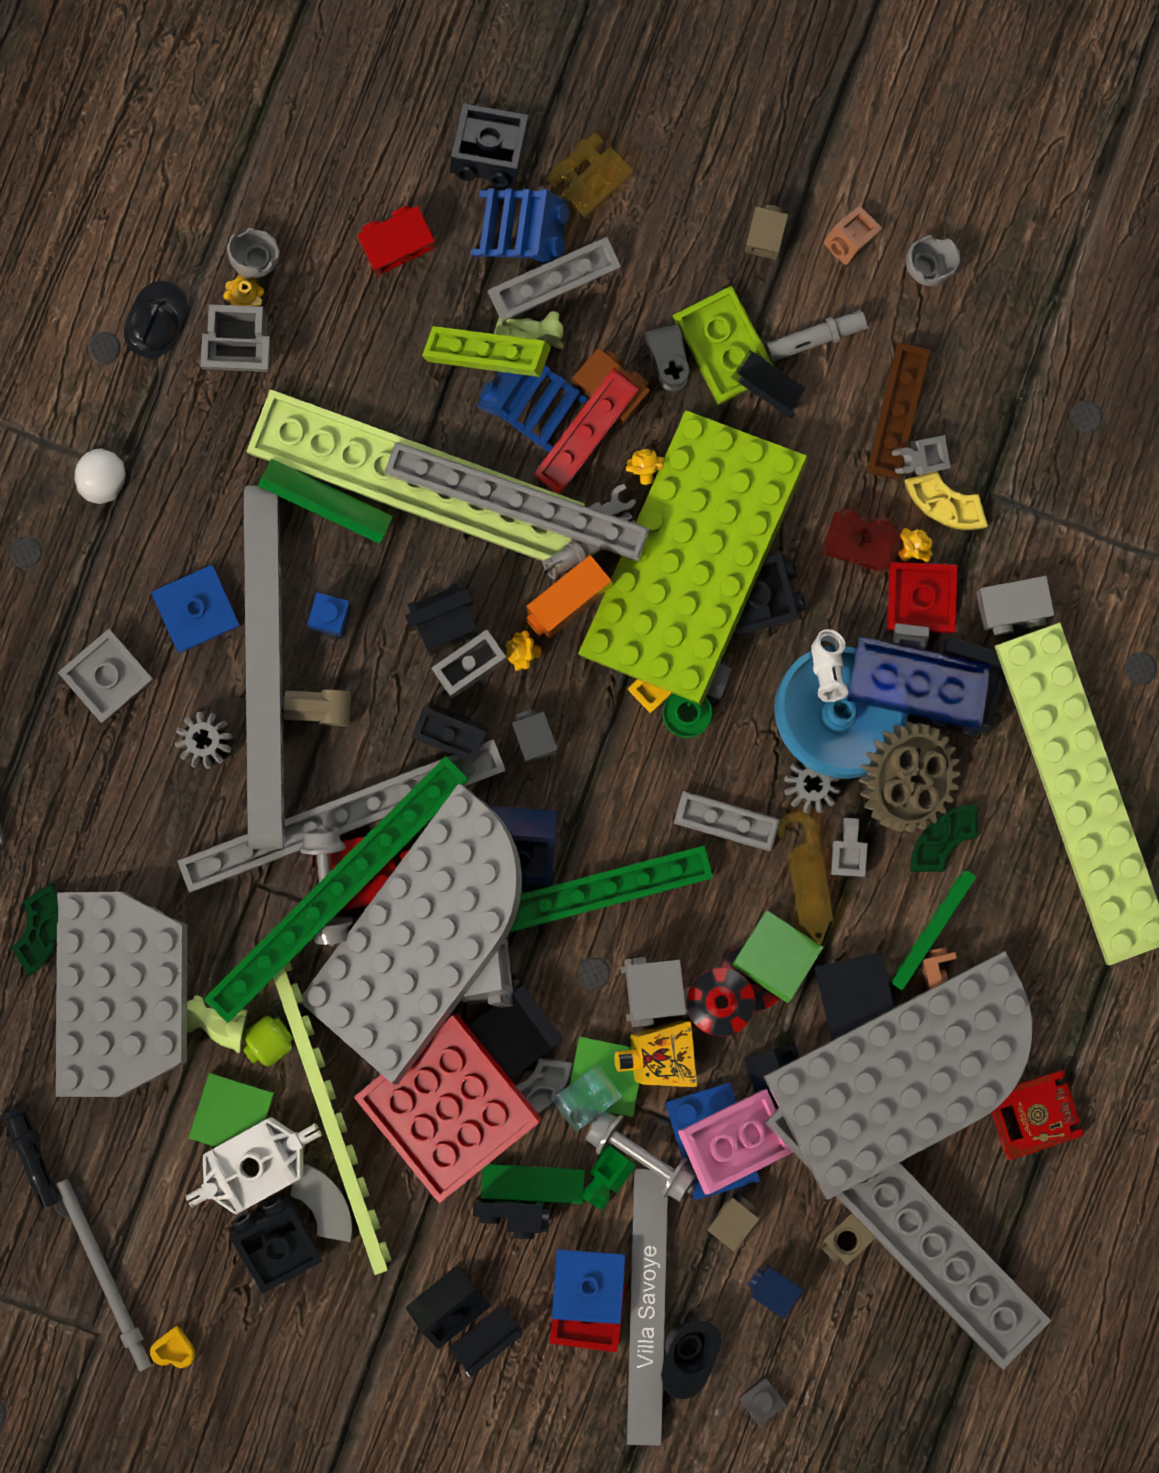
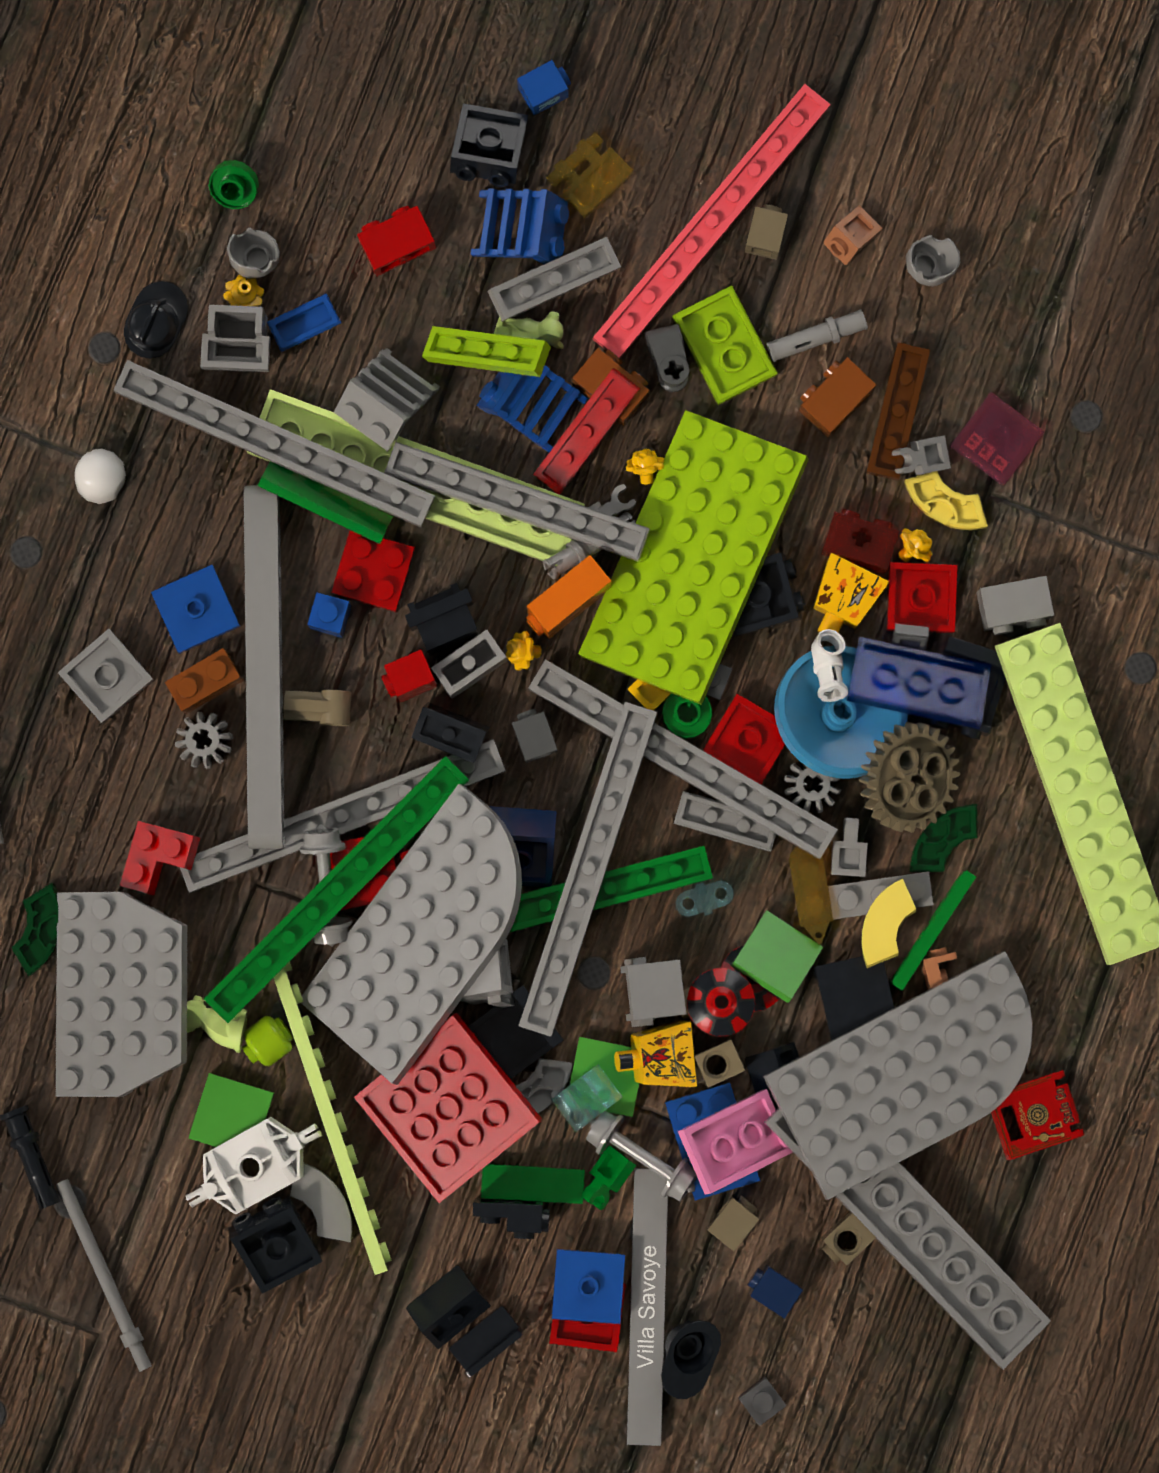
yellow tile [150,1325,196,1368] -> none
black panel [731,350,806,419] -> none
none -> light grey plate [113,360,435,528]
none -> red plate [120,821,200,895]
none -> dark orange brick [165,648,244,715]
none -> green plate [208,160,259,209]
none -> blue tile [267,293,341,352]
none -> red plate [331,530,415,613]
none -> light grey plate [334,348,440,452]
none -> red brick [381,649,438,702]
none -> blue brick [517,60,571,116]
none -> light grey plate [519,702,657,1037]
none -> light grey plate [528,659,838,859]
none -> coral plate [593,84,831,359]
none -> clear light blue piece [675,881,734,917]
none -> dark tan brick [694,1039,745,1088]
none -> red plate [703,694,785,784]
none -> dark orange brick [799,357,876,438]
none -> yellow torso [813,553,889,633]
none -> light grey plate [827,872,934,920]
none -> light yellow tile [861,879,916,968]
none -> clear pink tile [950,392,1044,486]

